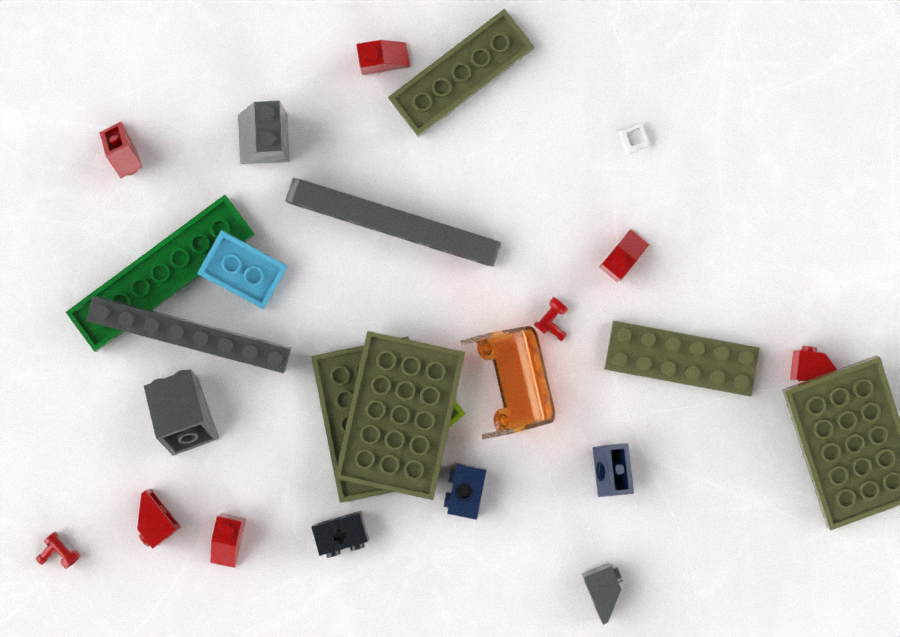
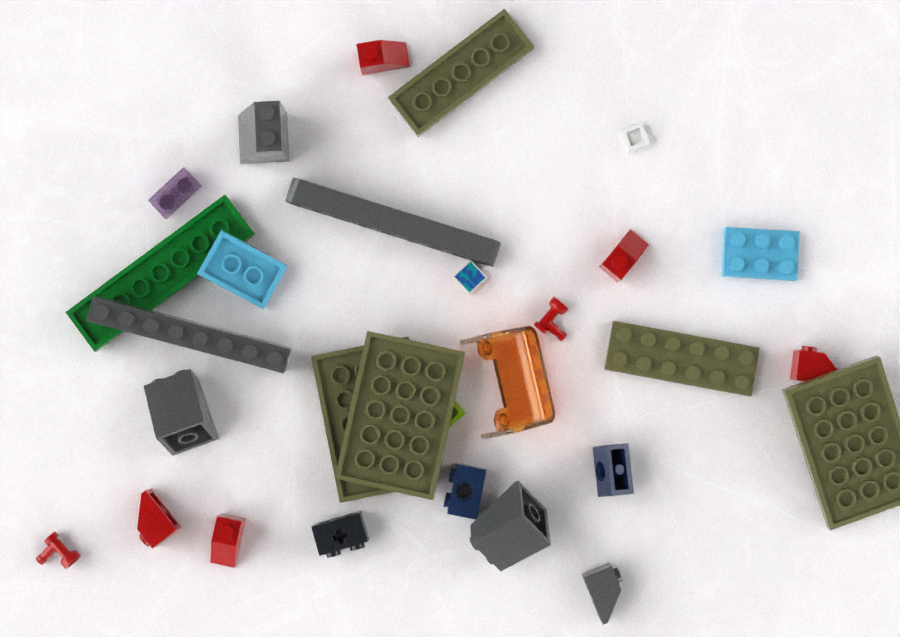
slope [99,122,142,178] -> none
none -> clear purple plate [148,167,202,219]
none -> tile [453,260,487,295]
none -> dark grey slope [470,481,551,571]
none -> medium azure plate [721,227,800,281]

